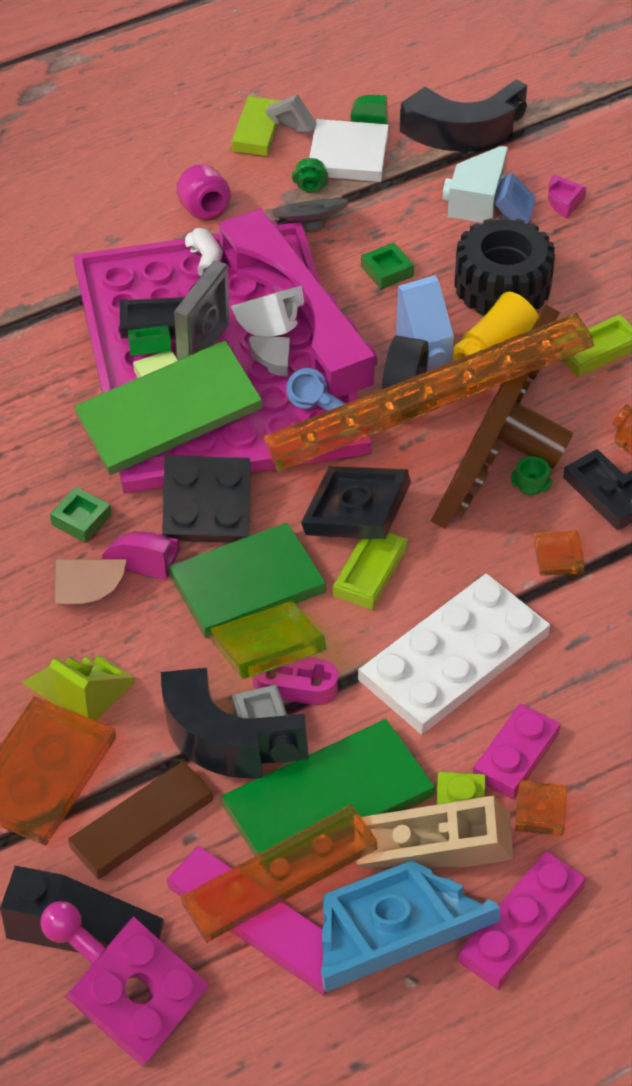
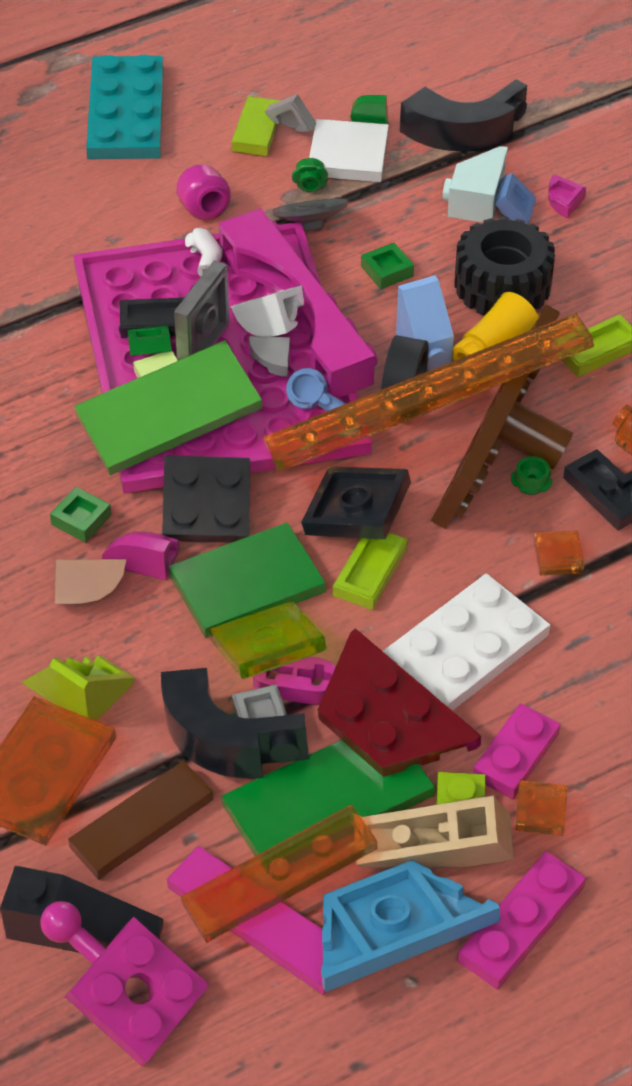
none -> teal plate [86,54,163,159]
none -> dark red wing [317,628,481,777]

